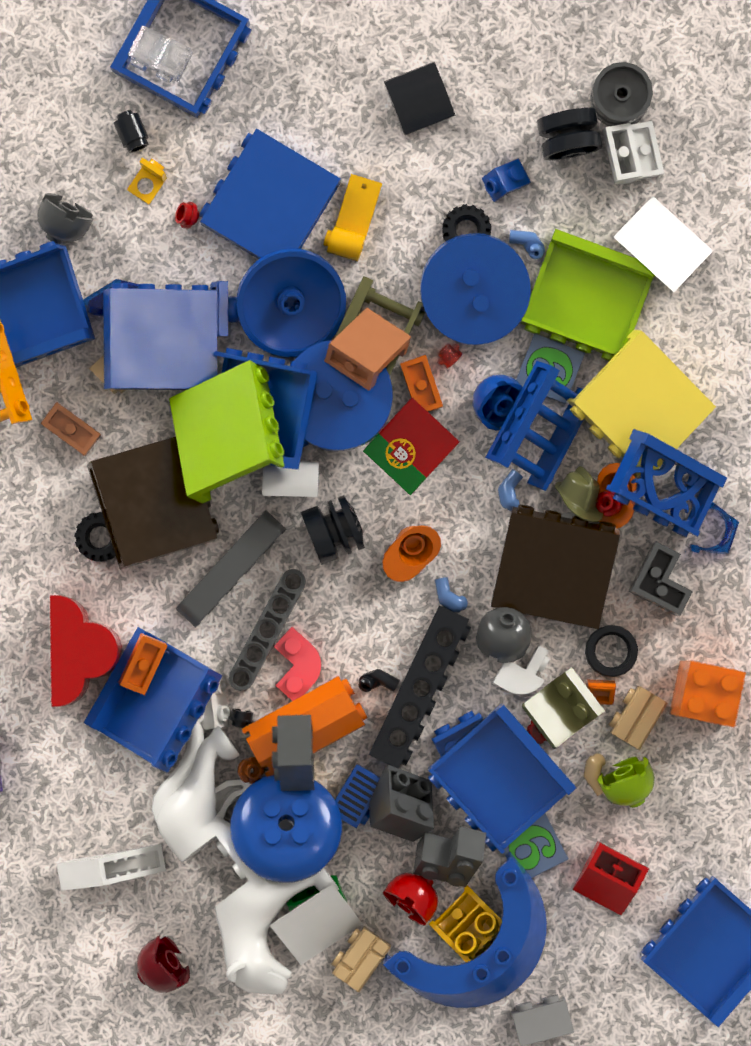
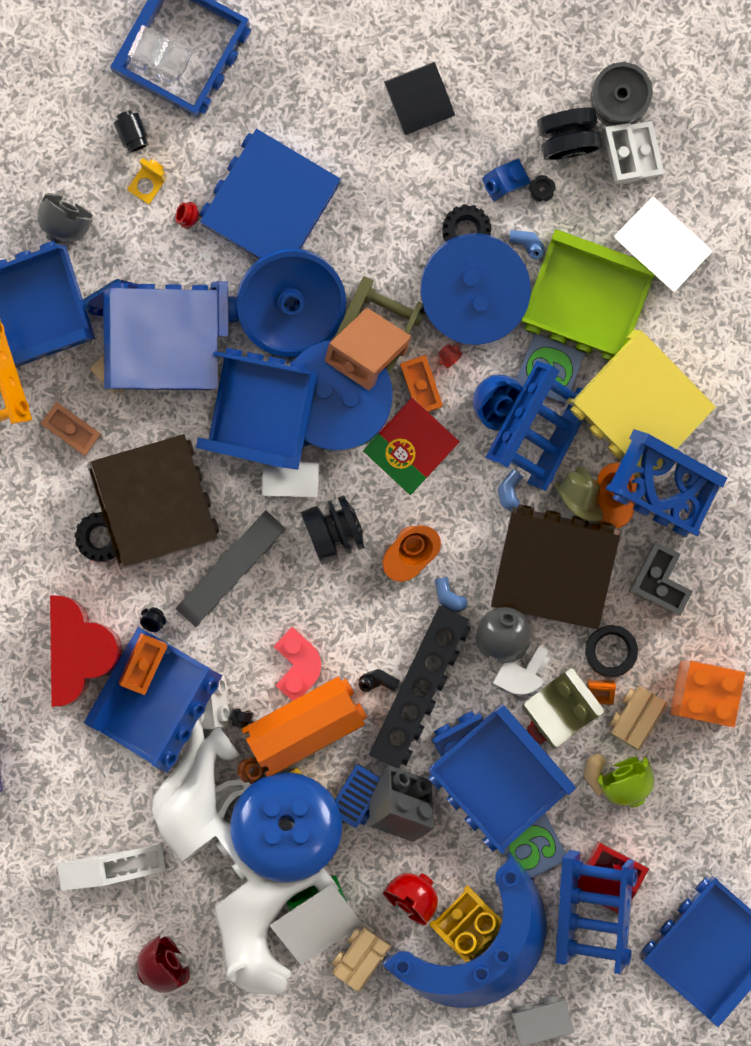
lime panel [169,360,284,503] -> none
dark grey beam [229,569,306,691] -> none
dark grey brick [272,715,315,791] -> none
yellow door [323,174,383,262] -> none
dark grey brick [413,826,486,887] -> none
red plate [596,491,623,517] -> none
clear blue helmet [689,502,739,554] -> none
none -> black plate [140,607,166,632]
none -> black plate [529,175,556,202]
none -> blue fence [555,850,637,974]

